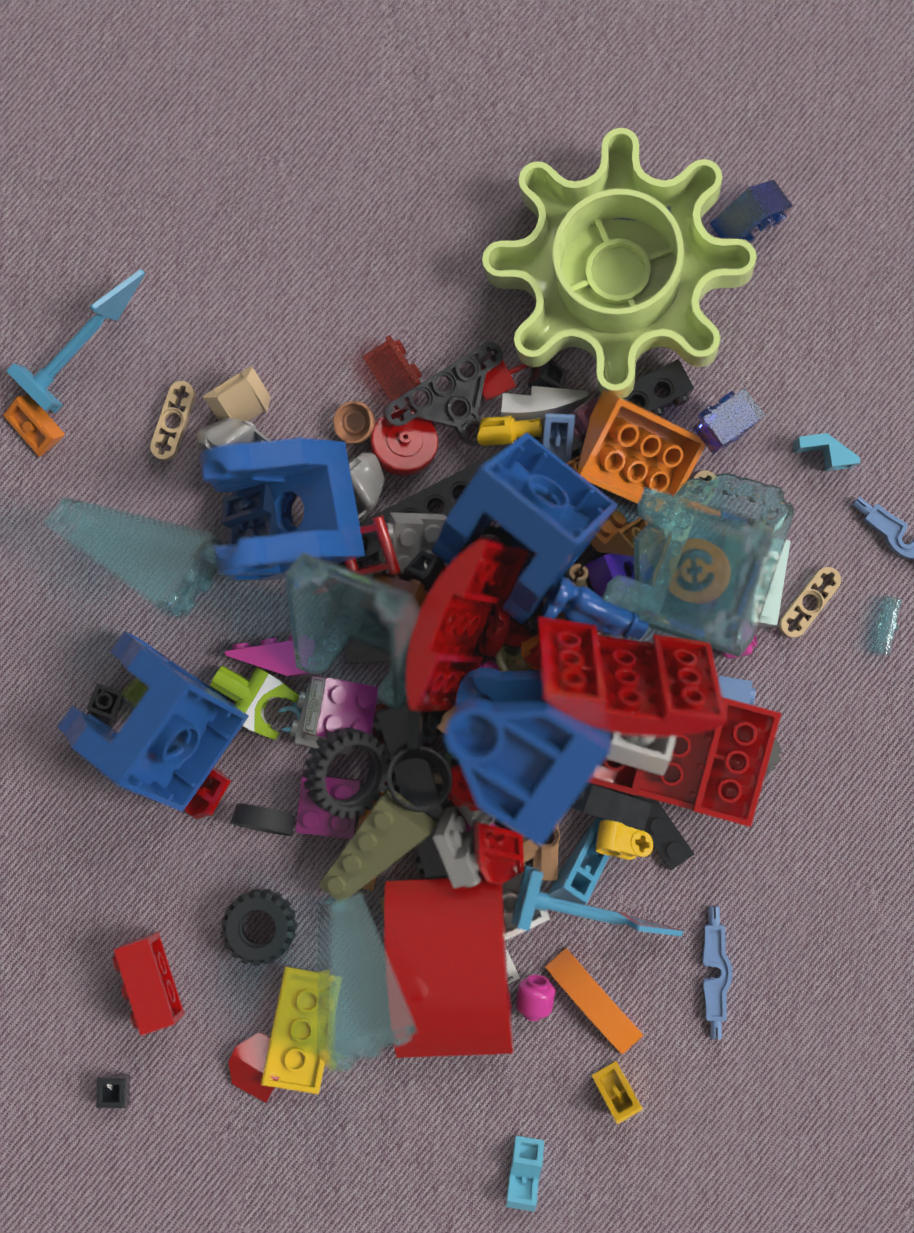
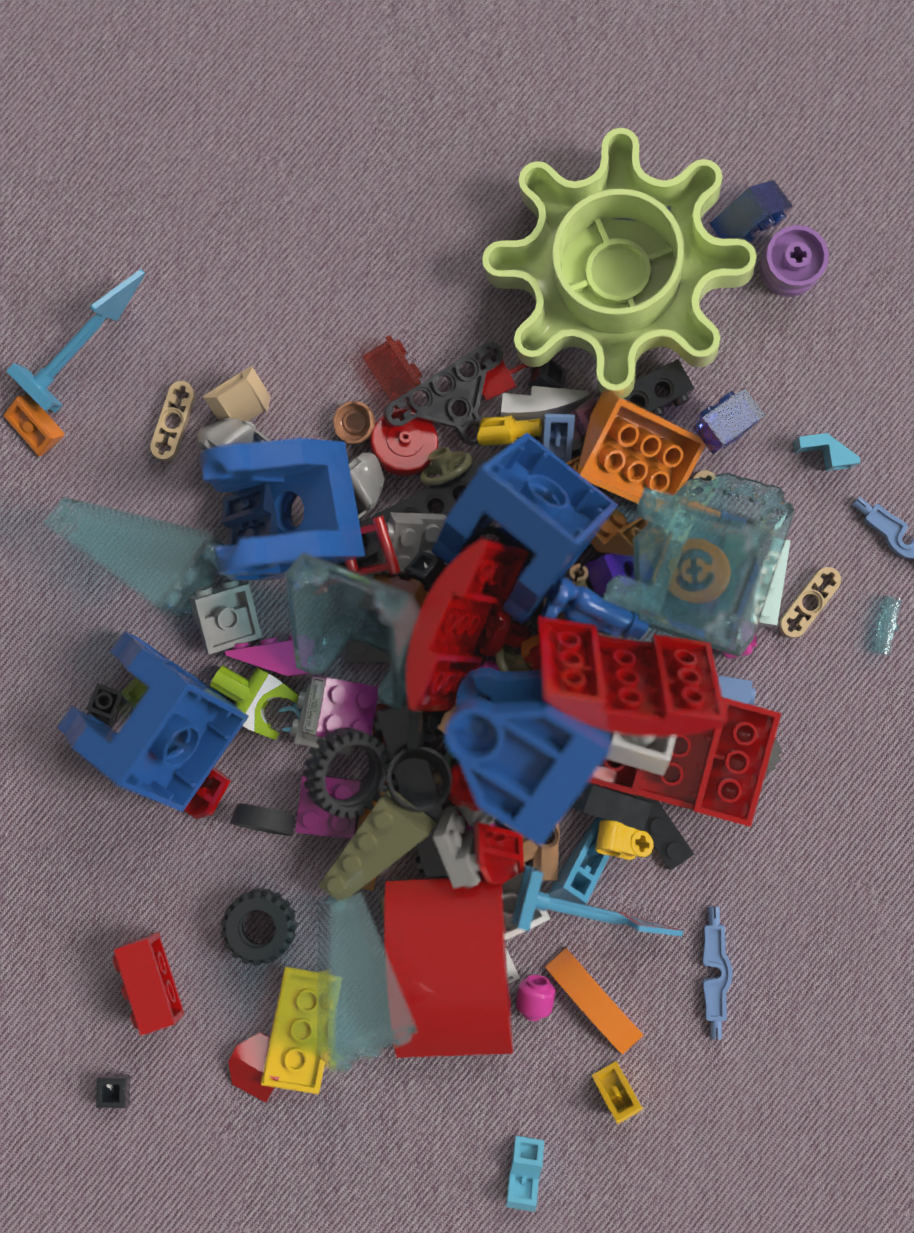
none -> light grey plate [188,579,262,655]
none -> olive piece [420,447,473,486]
none -> medium lavender wheel [759,225,829,297]

